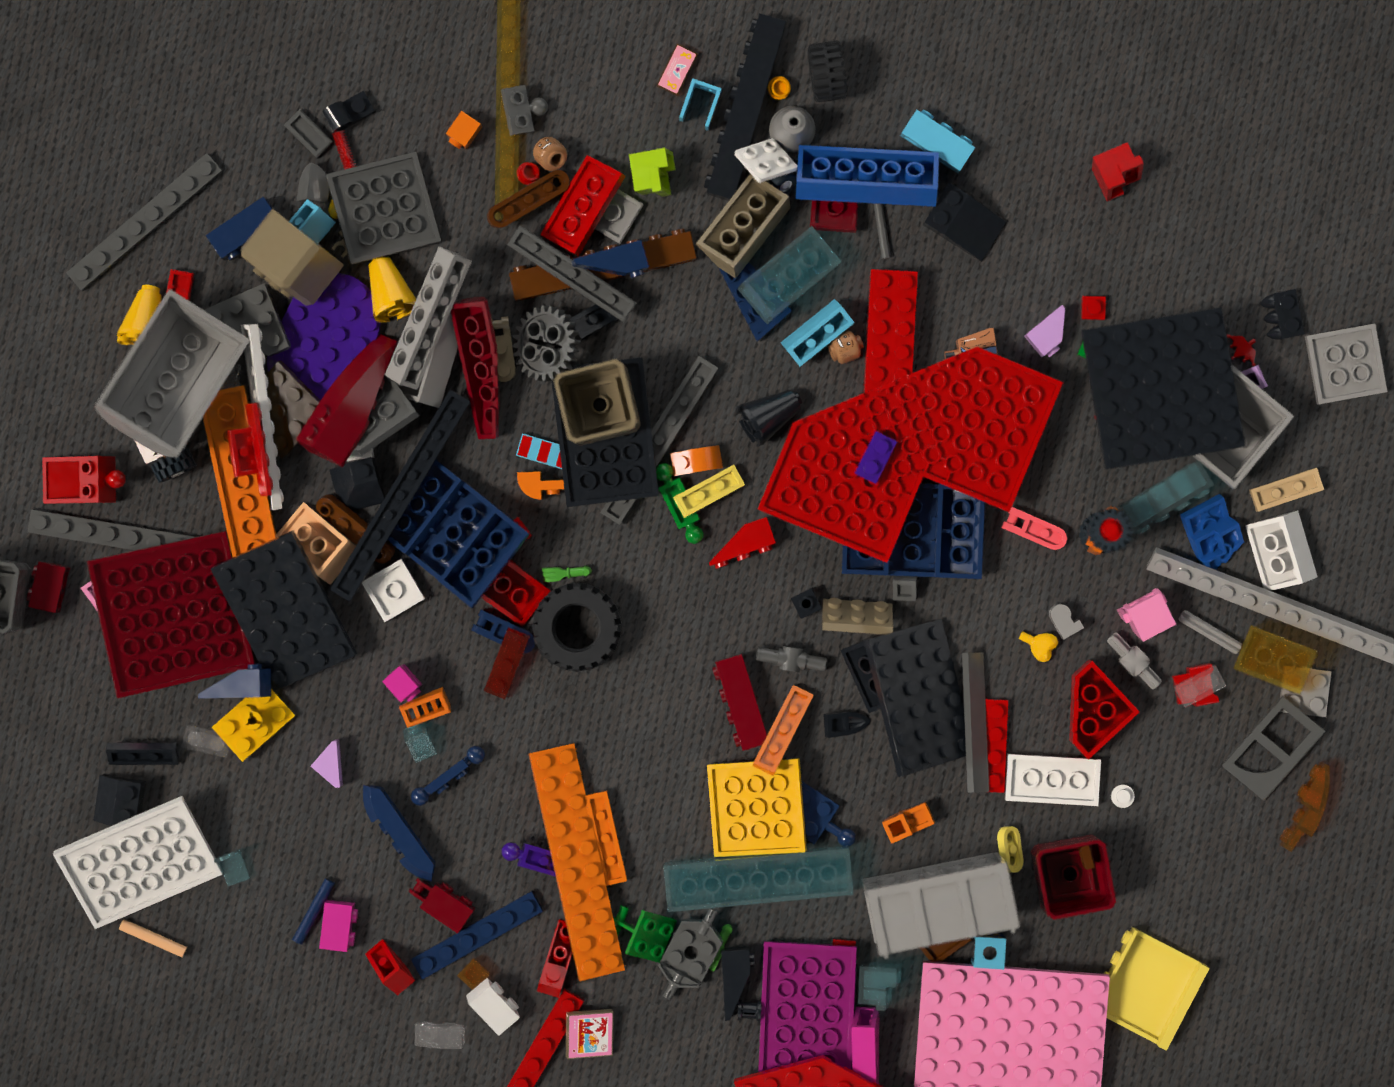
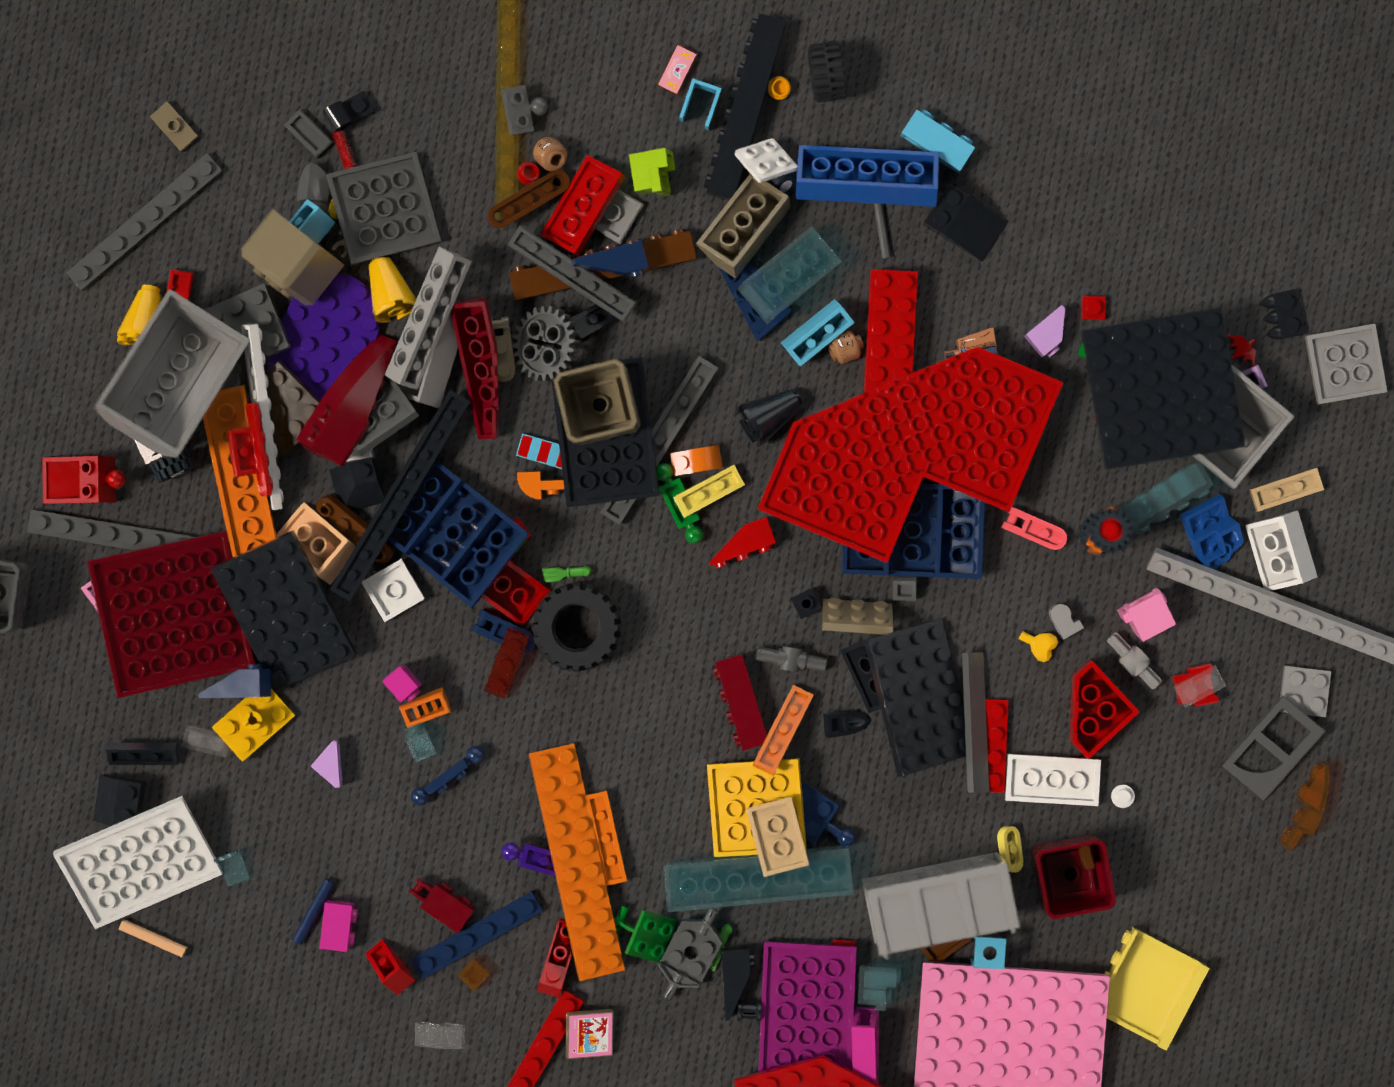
dark red brick [27,561,70,613] -> none
dark blue brick [206,197,273,261] -> none
dark blue brick [363,785,436,881] -> none
orange brick [446,111,482,149] -> none
white brick [466,978,520,1036] -> none
light grey cone [769,106,815,153] -> none
dark red plate [810,200,858,233] -> none
dark purple plate [855,431,897,484] -> none
orange brick [882,801,935,844] -> none
red plate [1092,142,1144,201] -> none
light grey axle [1179,610,1242,654] -> none
clear yellow brick [1233,625,1318,696] -> none
none -> dark tan plate [150,102,199,152]
none -> tan plate [746,797,809,877]

